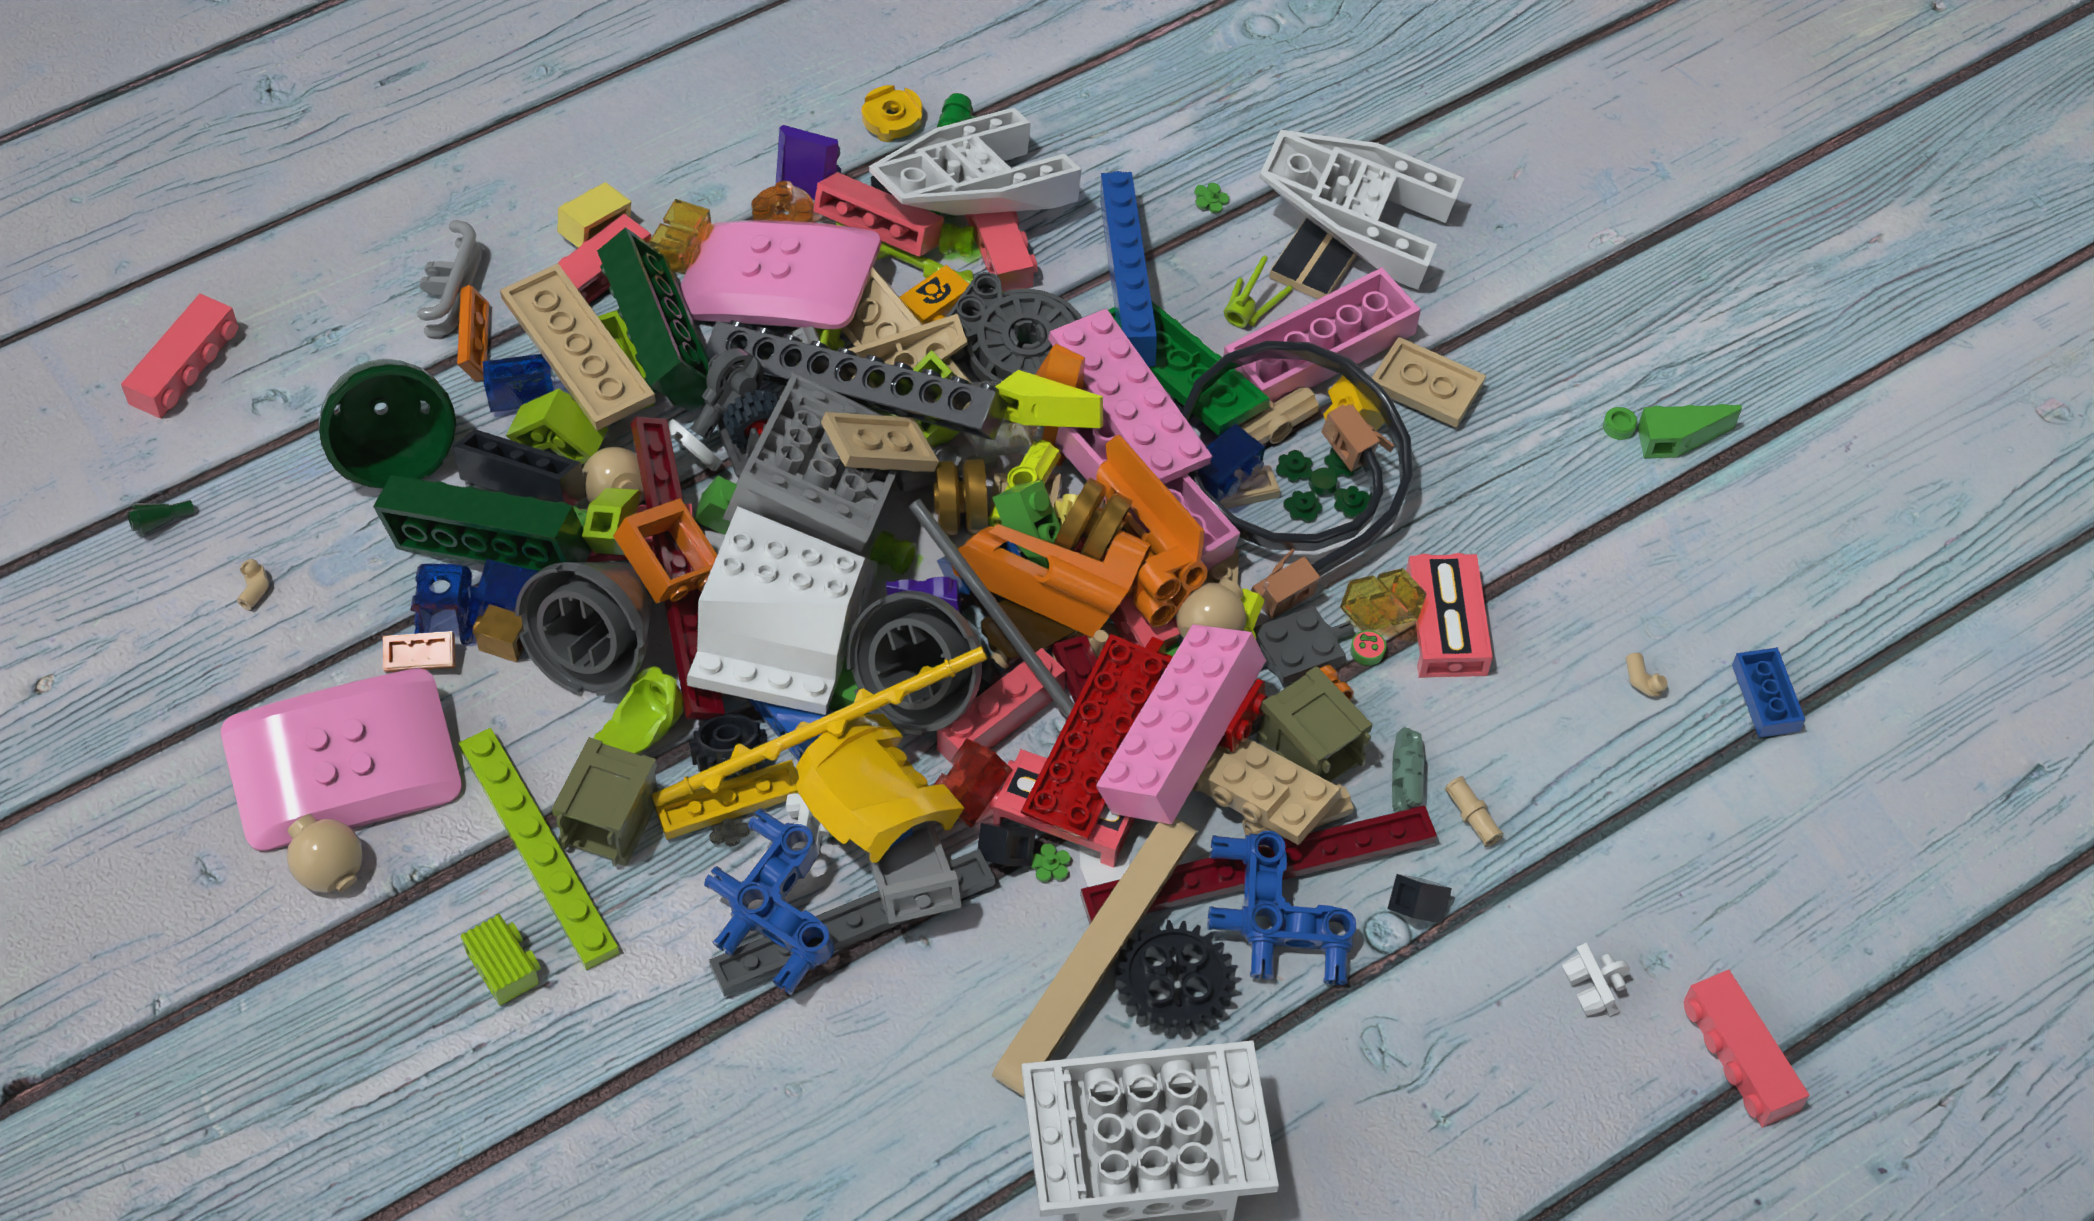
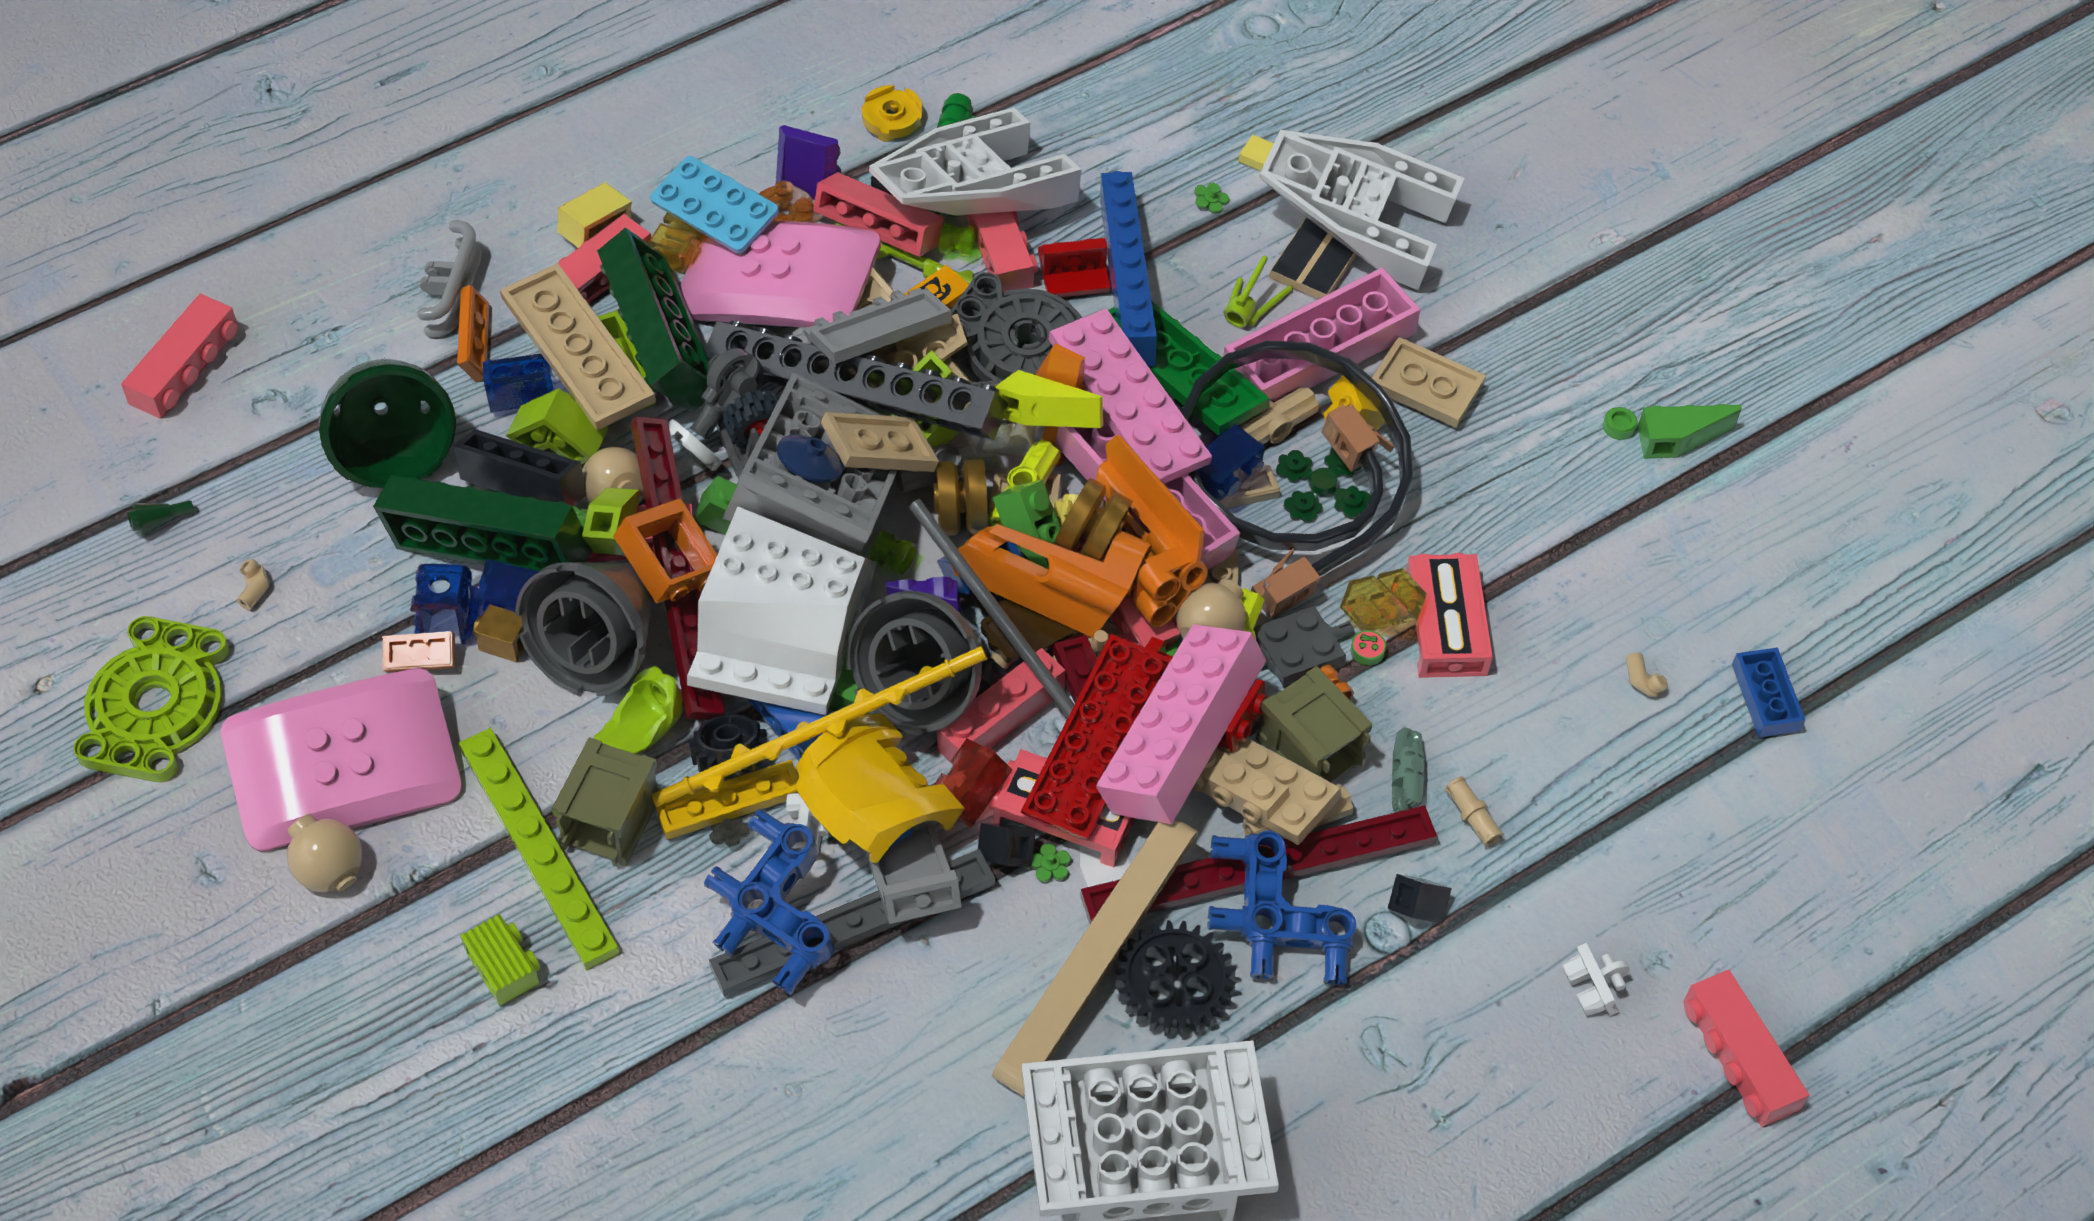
none -> lime piece [73,616,229,782]
none -> medium azure bracket [650,156,779,253]
none -> dark blue dish [777,434,844,483]
none -> light grey hinge [804,288,952,364]
none -> red bracket [1038,238,1110,297]
none -> light yellow tile [1238,135,1274,171]

